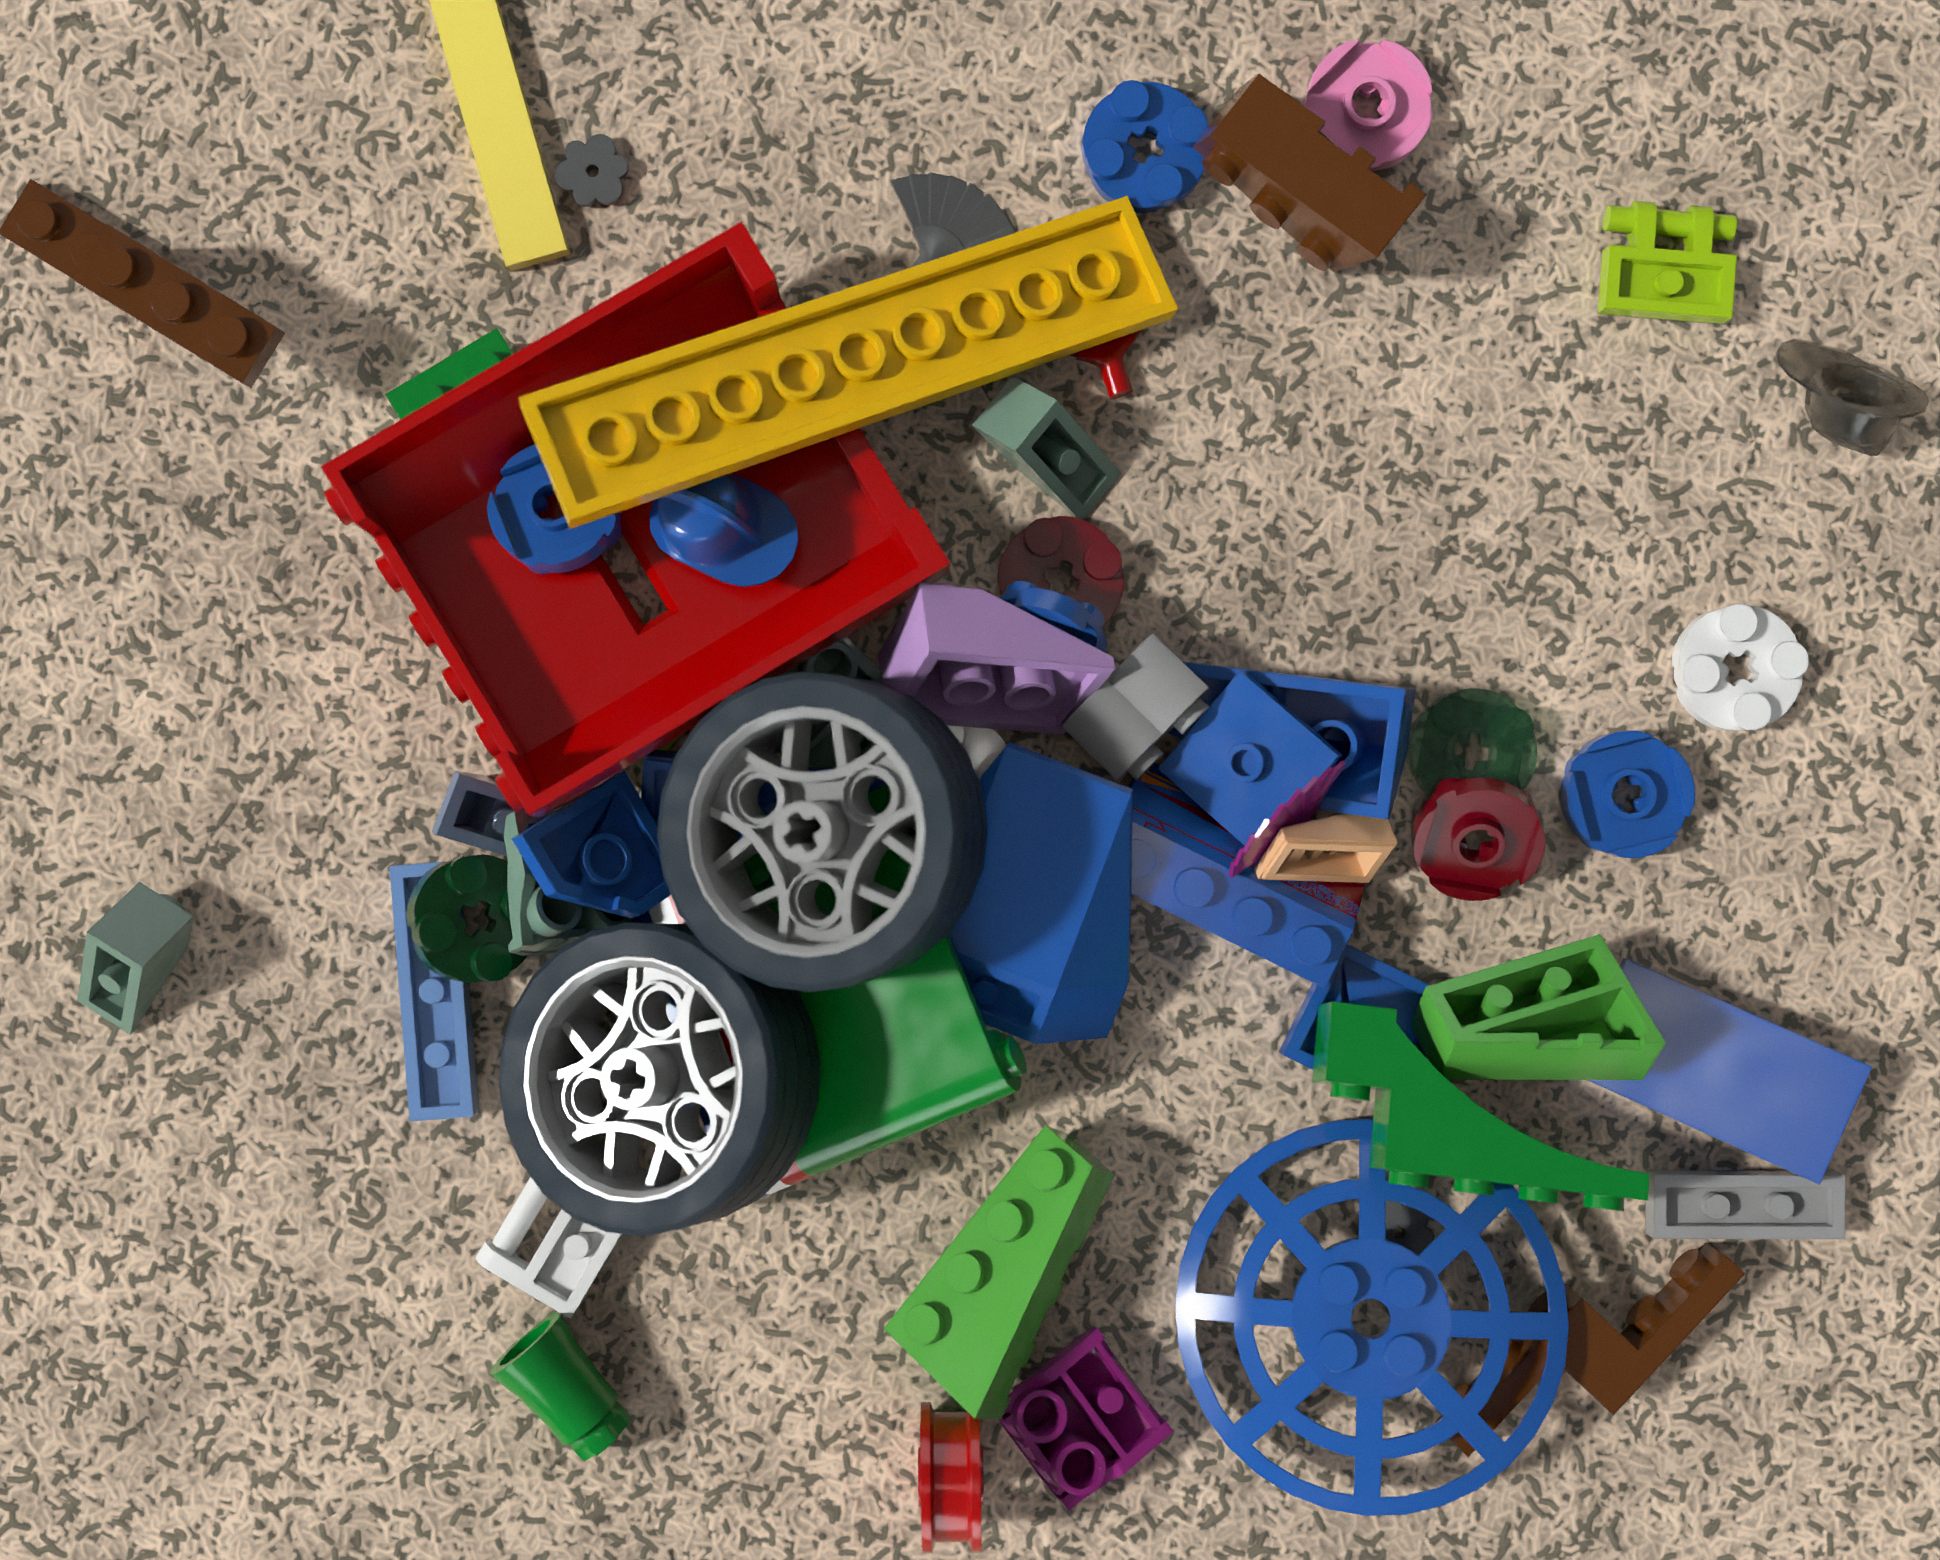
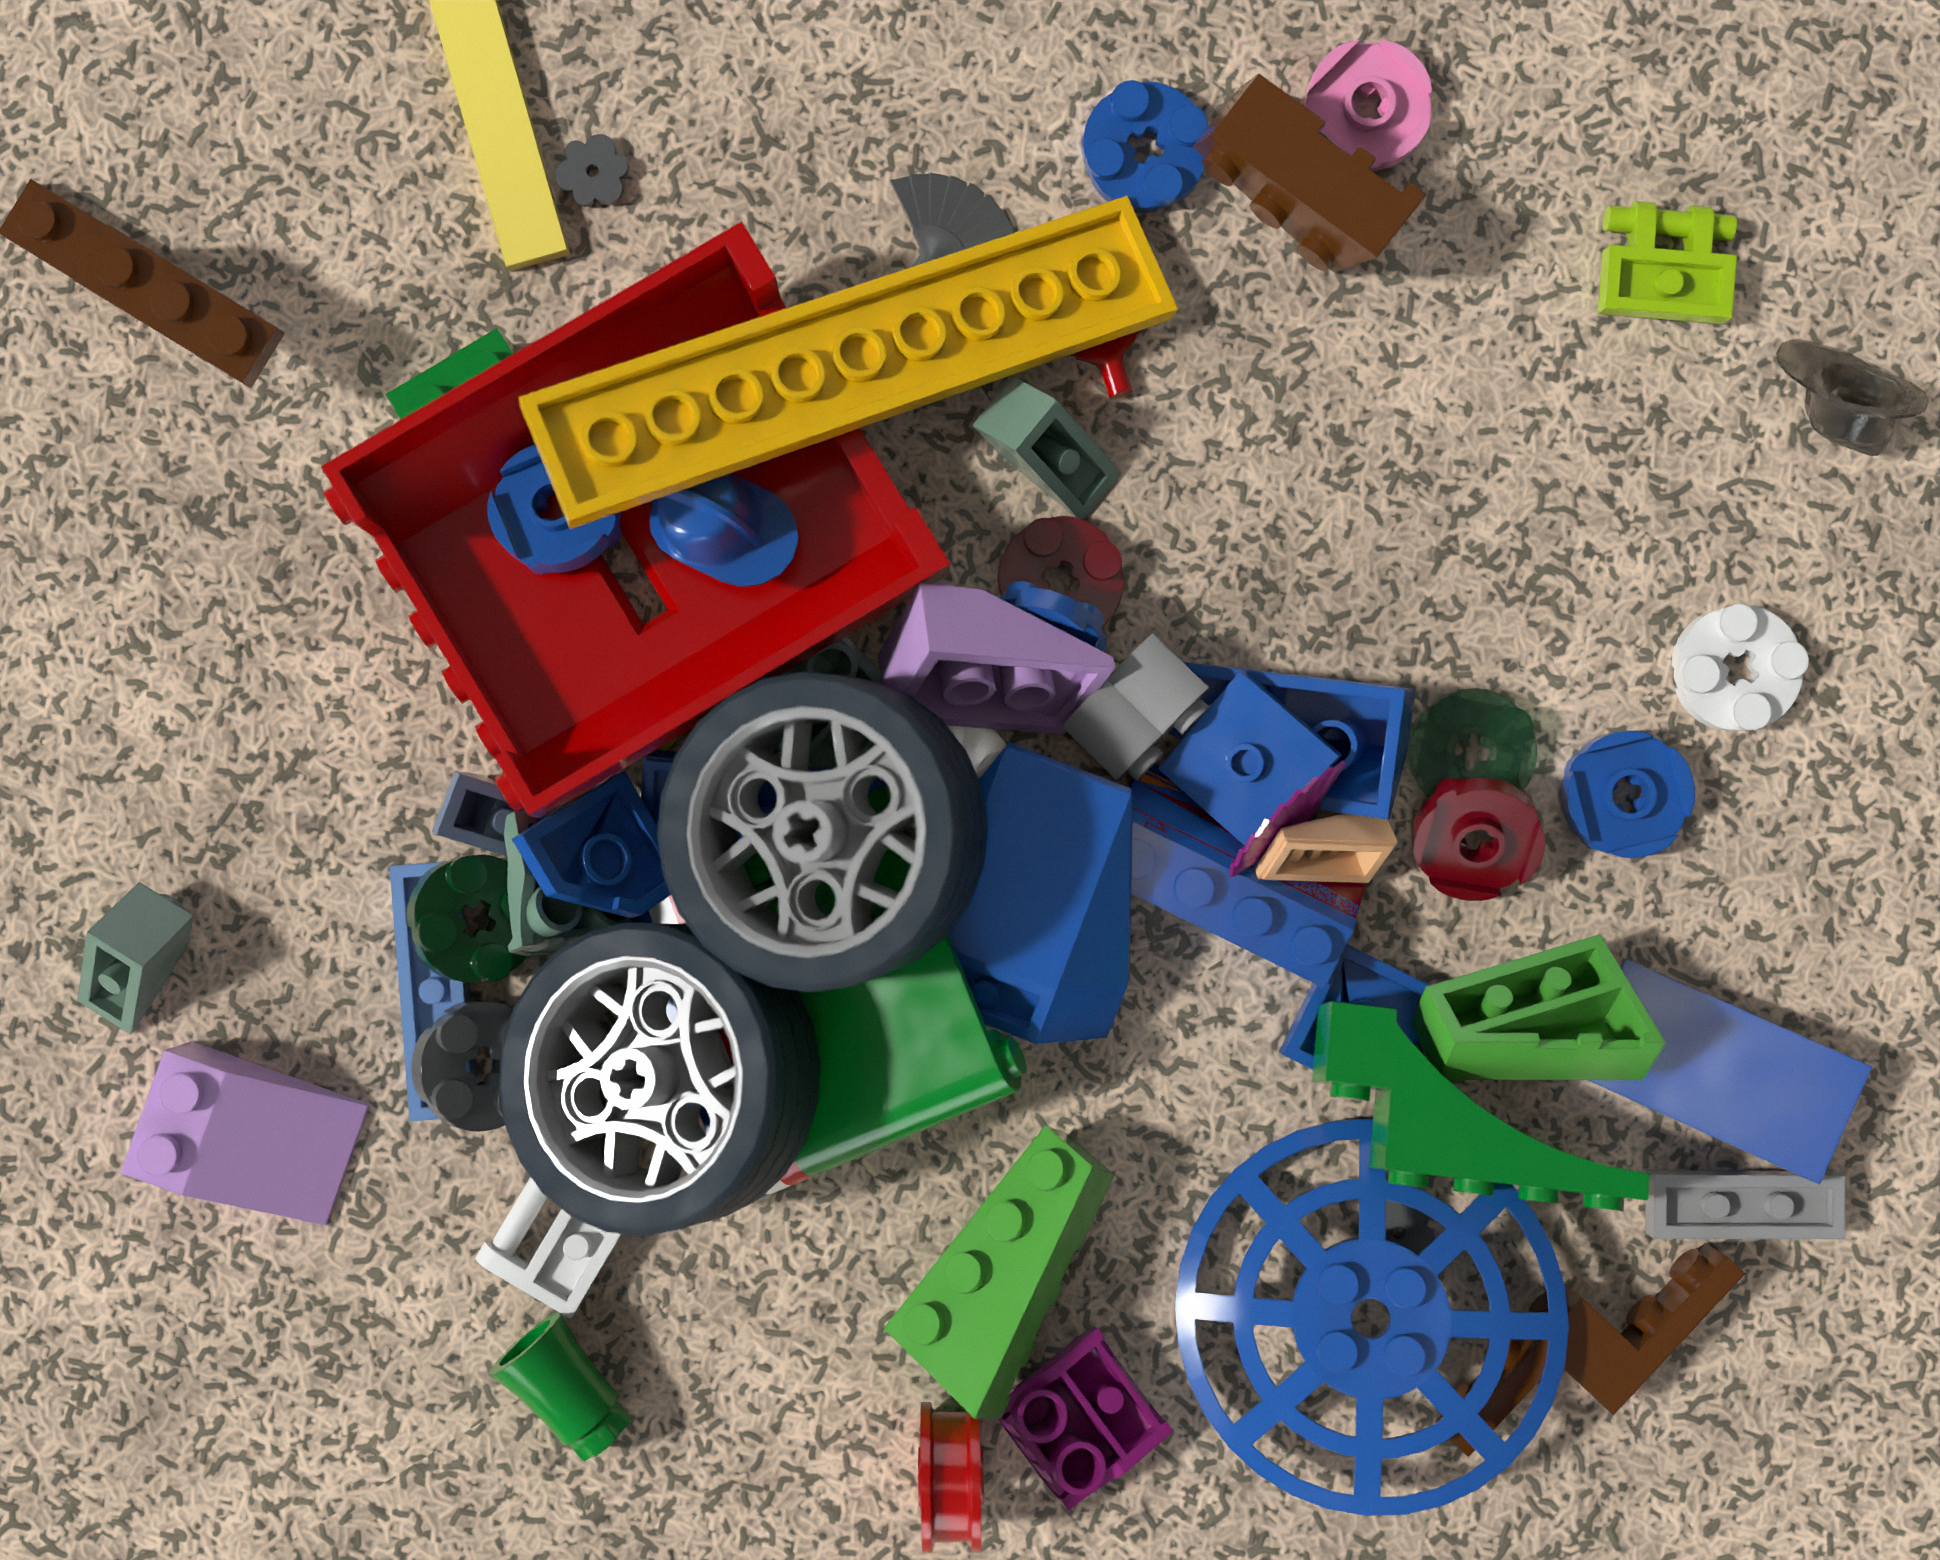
none -> lavender slope [120,1041,370,1225]
none -> dark grey plate [412,1000,513,1132]

